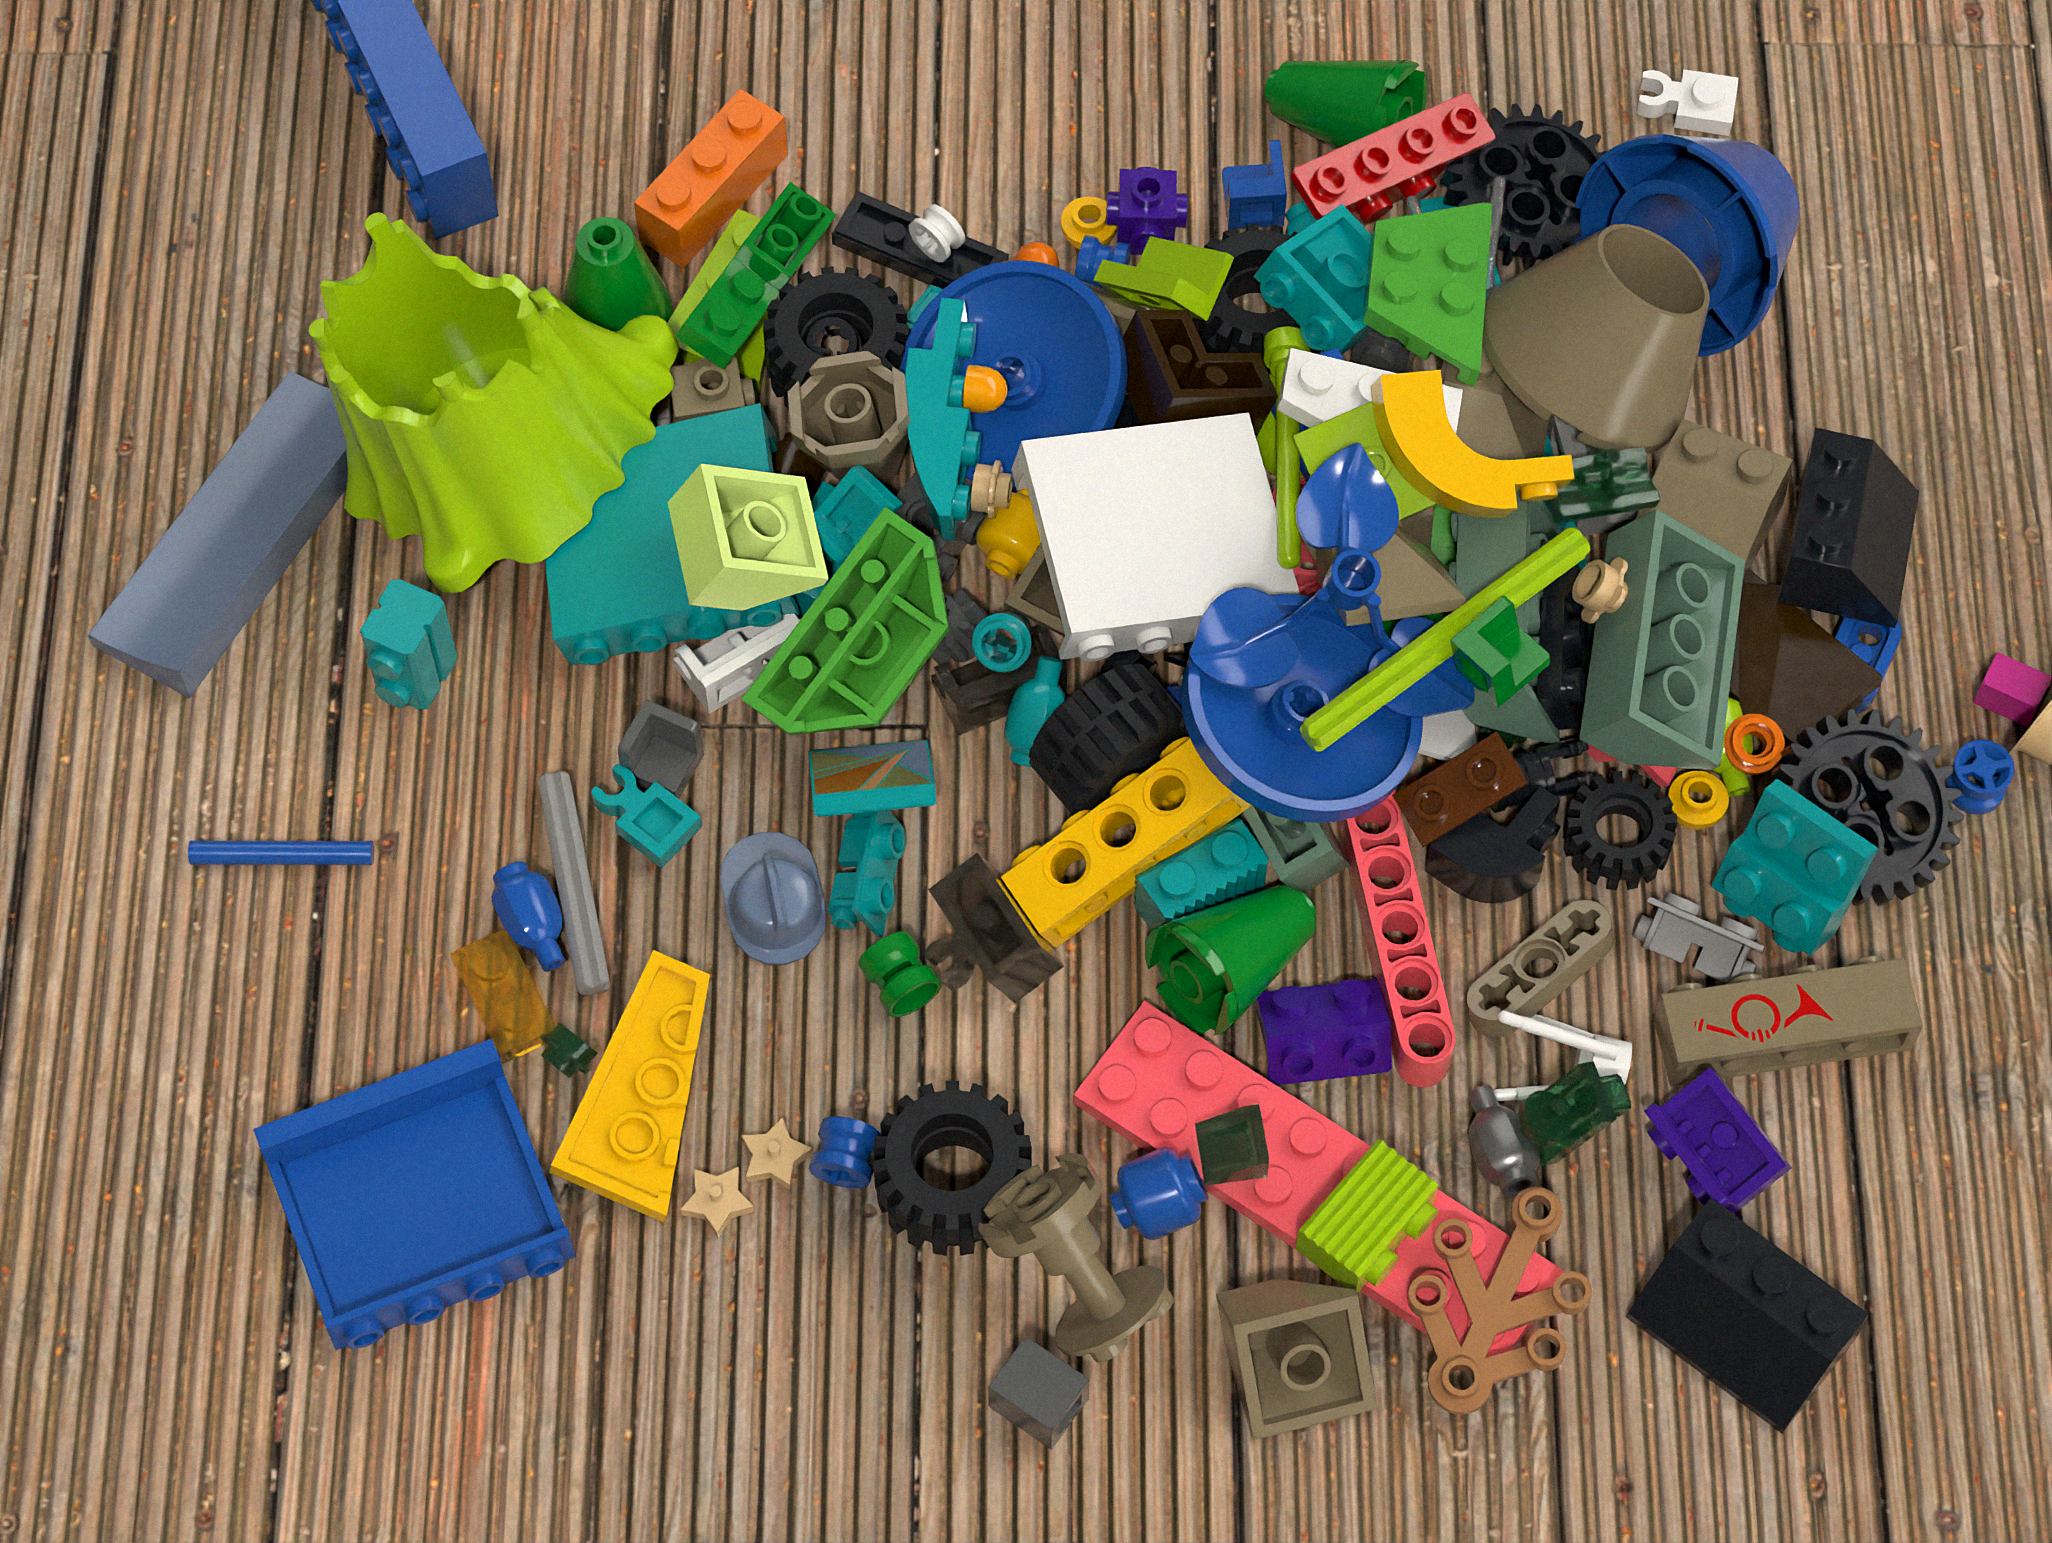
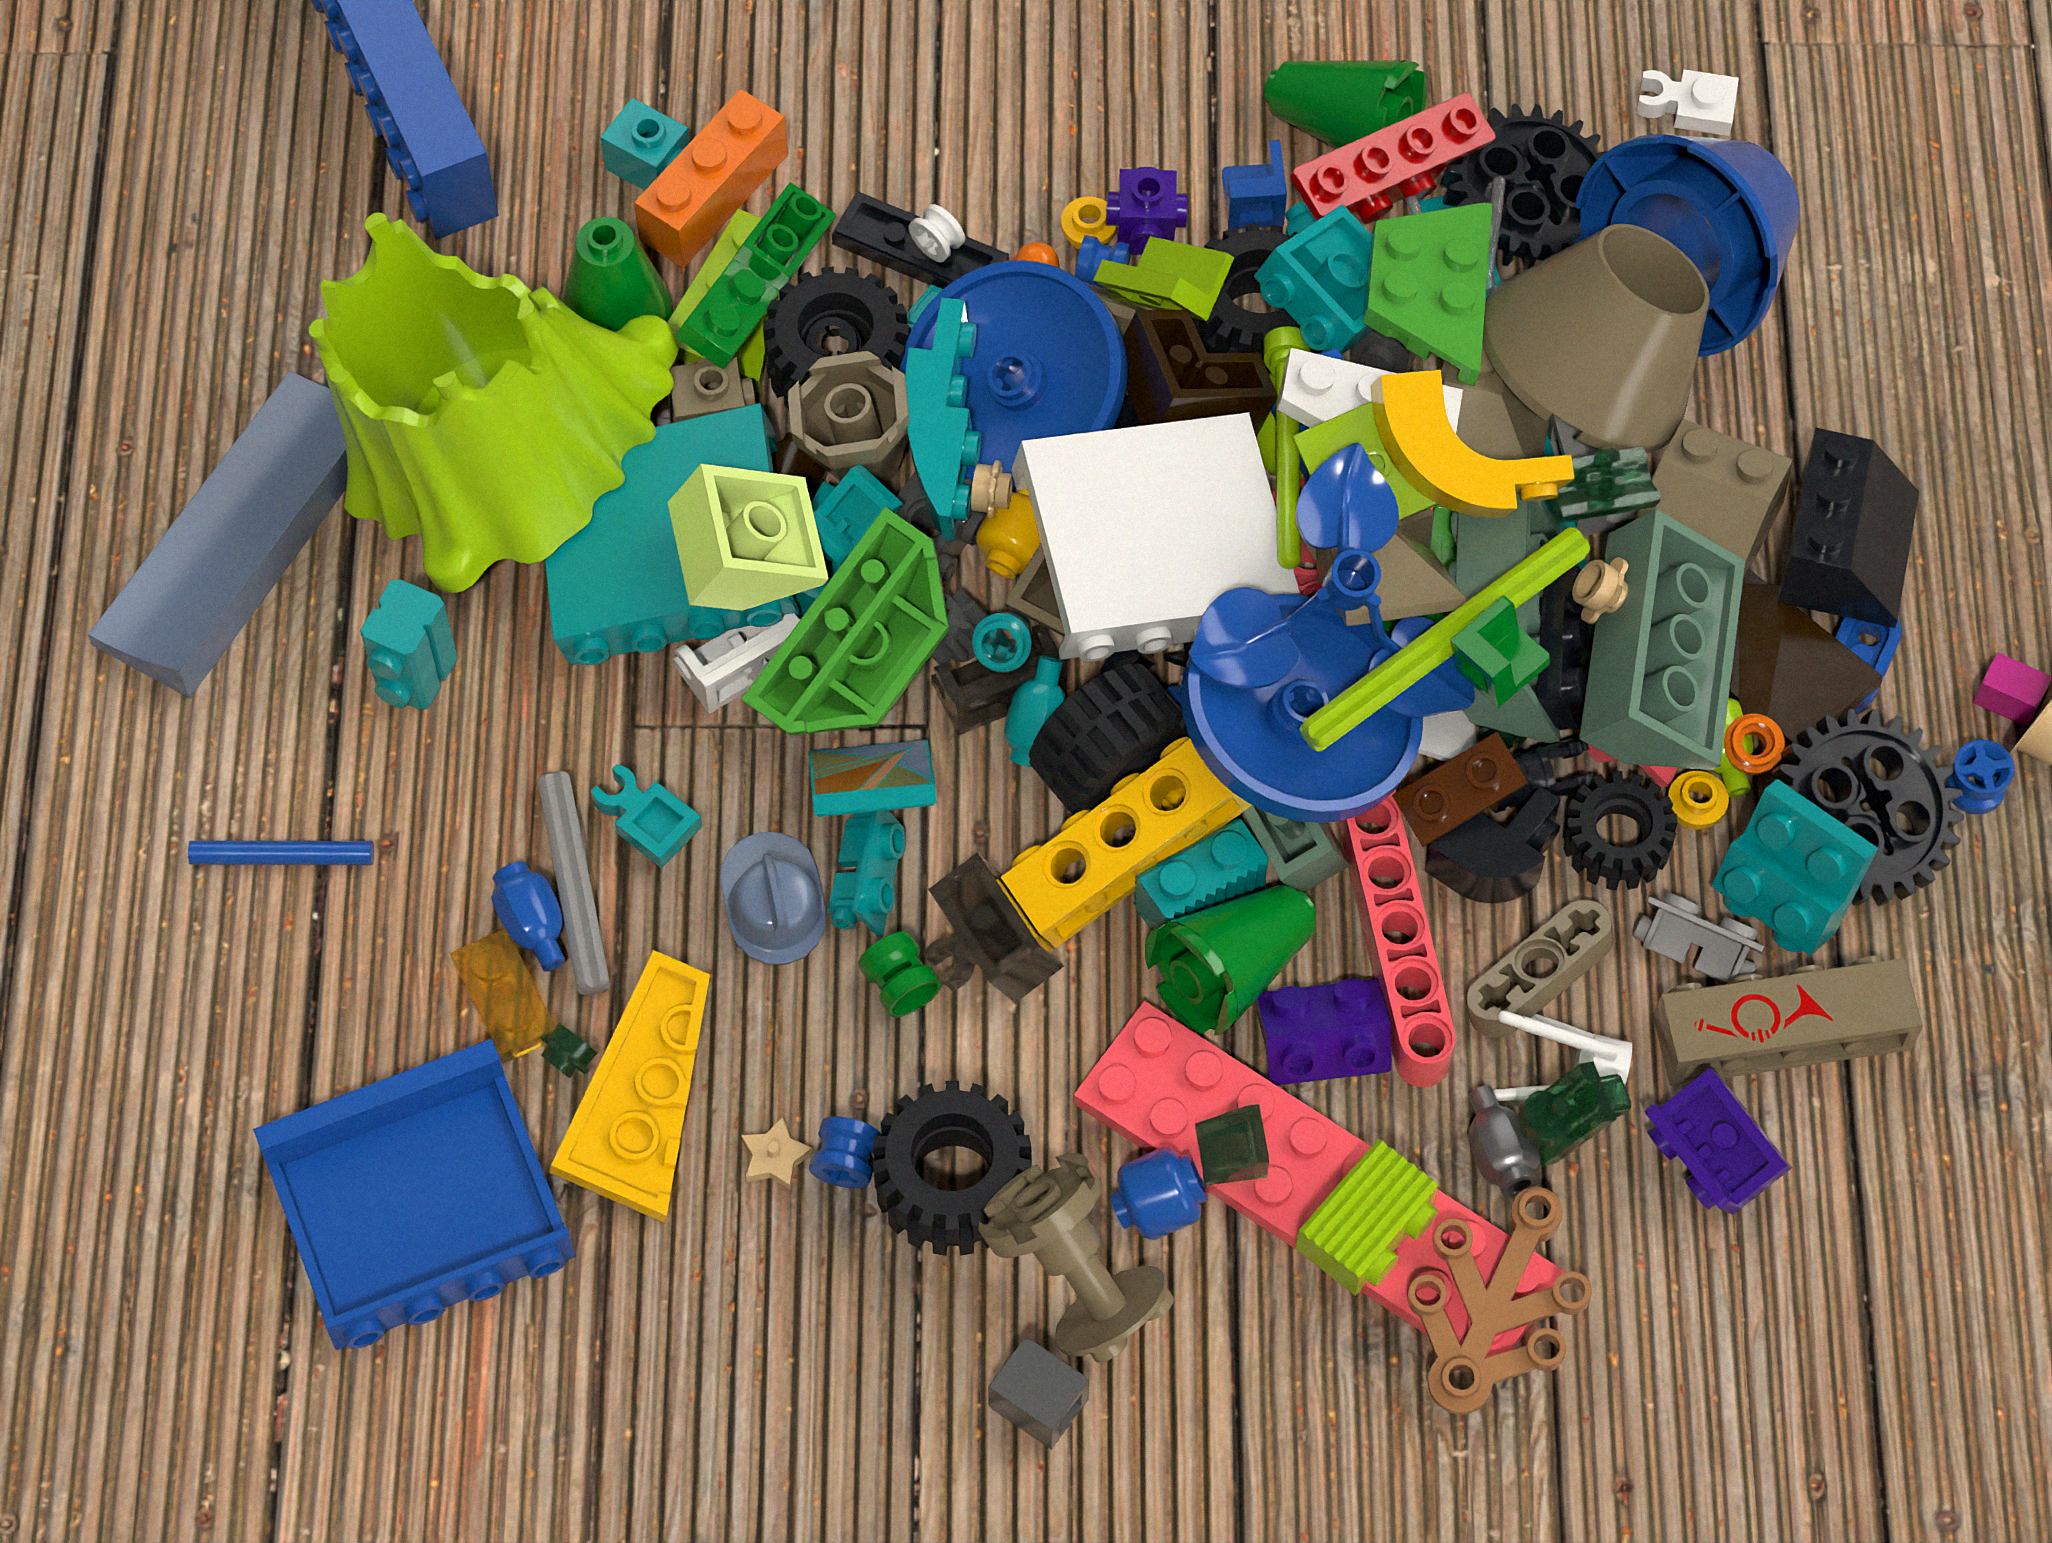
dark grey panel [618,699,704,799] -> none
tan piece [680,1167,755,1238] -> none
light orange hinge [963,365,1008,413] -> none
dark tan slope [1216,1278,1378,1440] -> none
black slope [1626,1198,1869,1434] -> none
none -> teal brick [600,98,690,191]

